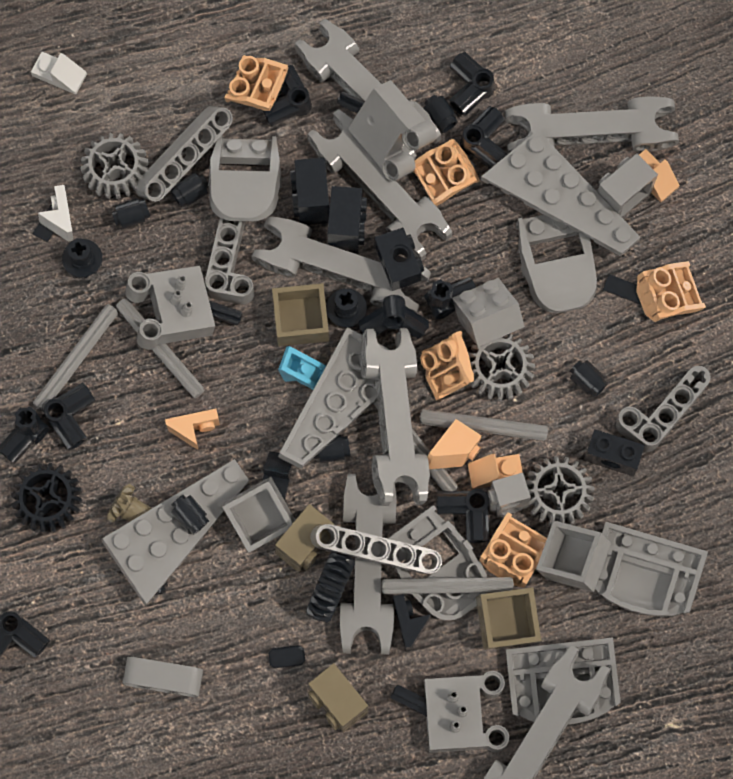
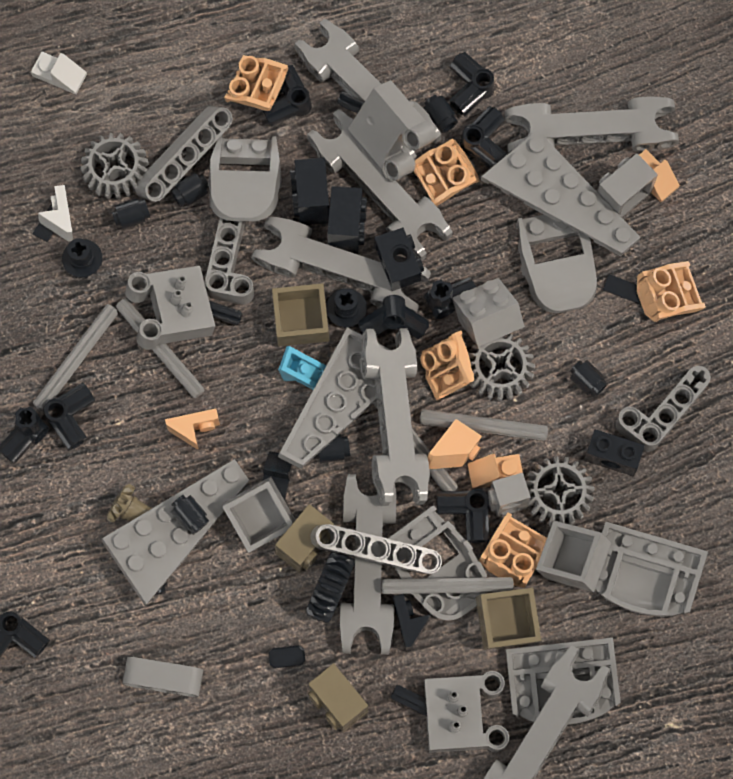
black gear [11,463,83,534] -> none

